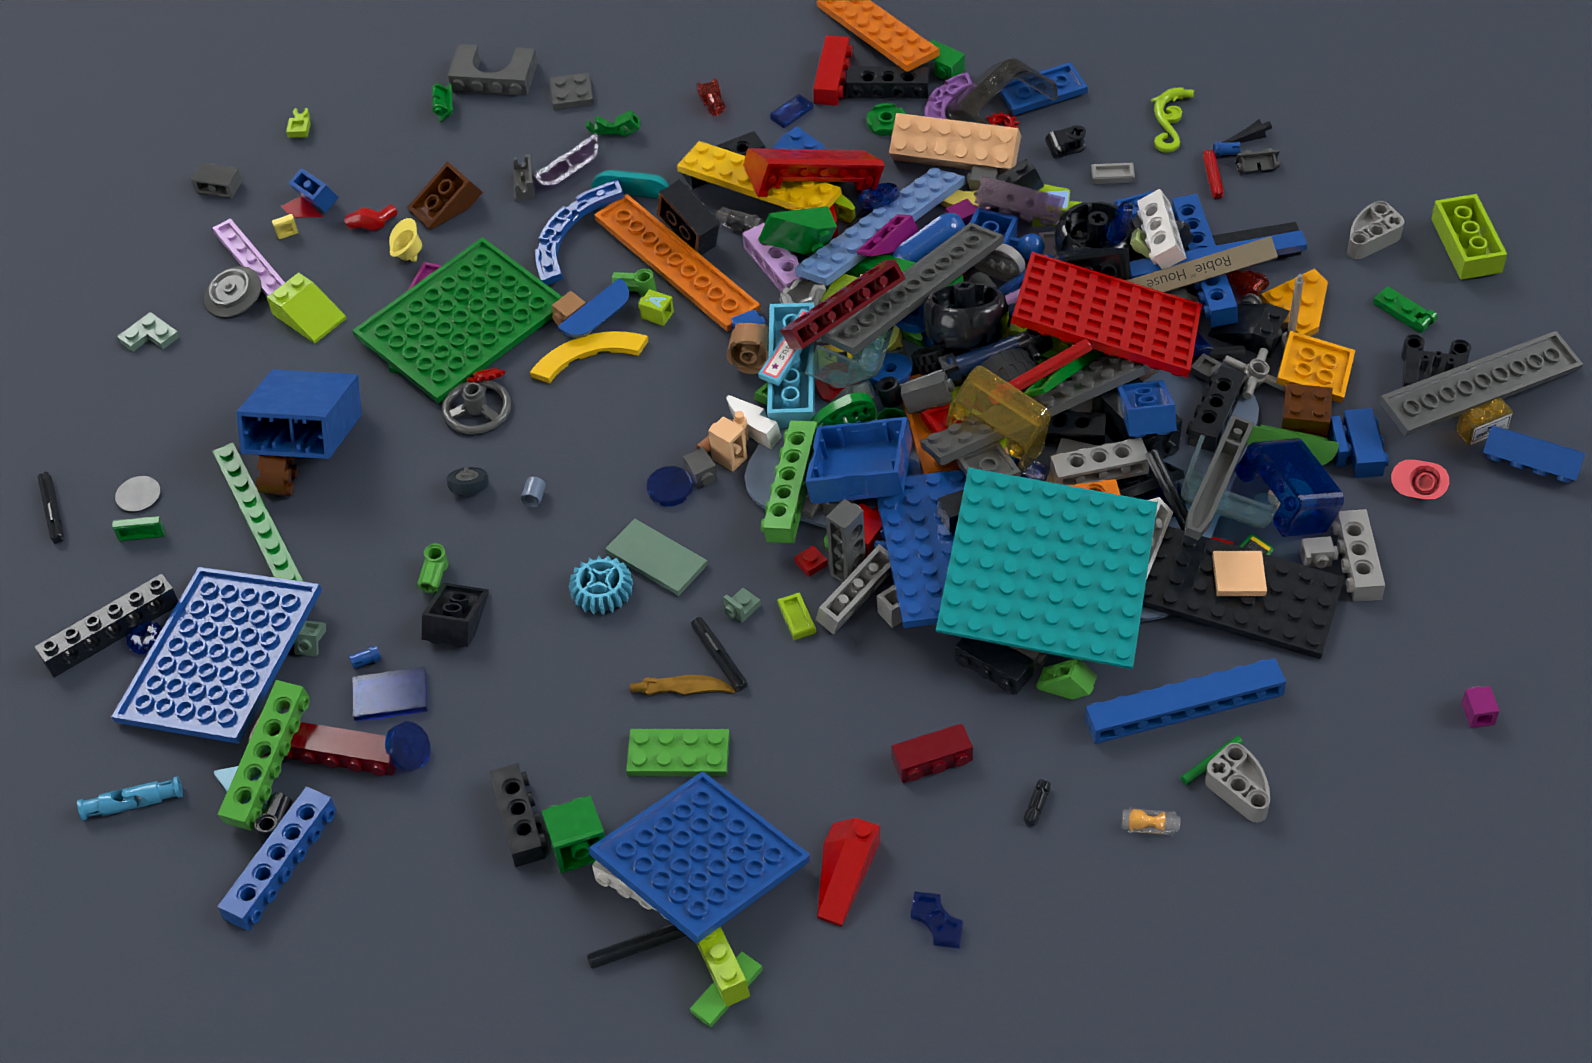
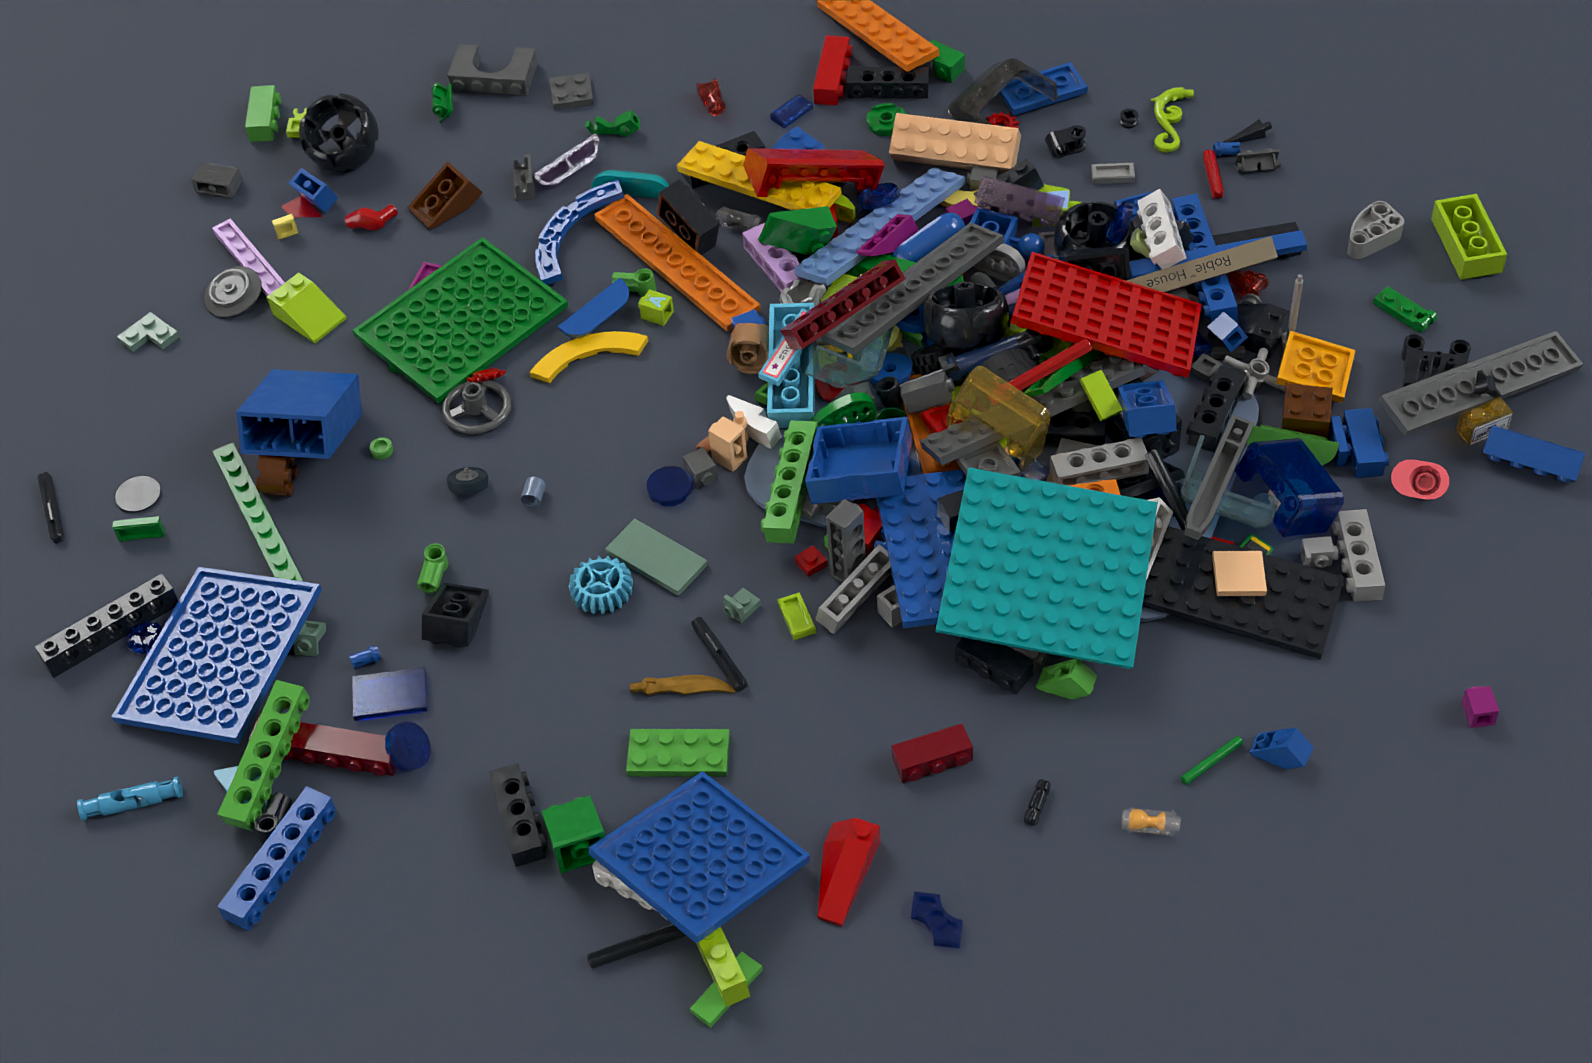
light yellow piece [389,218,422,262] -> none
medium nougat brick [552,291,586,325] -> none
medium lavender tile [925,72,974,119] -> none
blue brick [1085,658,1286,744] -> none
light grey beam [1205,743,1270,823] -> none
light orange plate [1261,268,1328,336] -> none
none -> bright green brick [245,85,281,142]
none -> black wheel [299,93,379,172]
none -> bright green tile [369,437,393,459]
none -> lime tile [1080,370,1123,421]
none -> black bush [1120,108,1139,129]
none -> brick [1207,312,1247,352]
none -> blue slope [1249,727,1314,769]
none -> black piece [1474,370,1501,398]

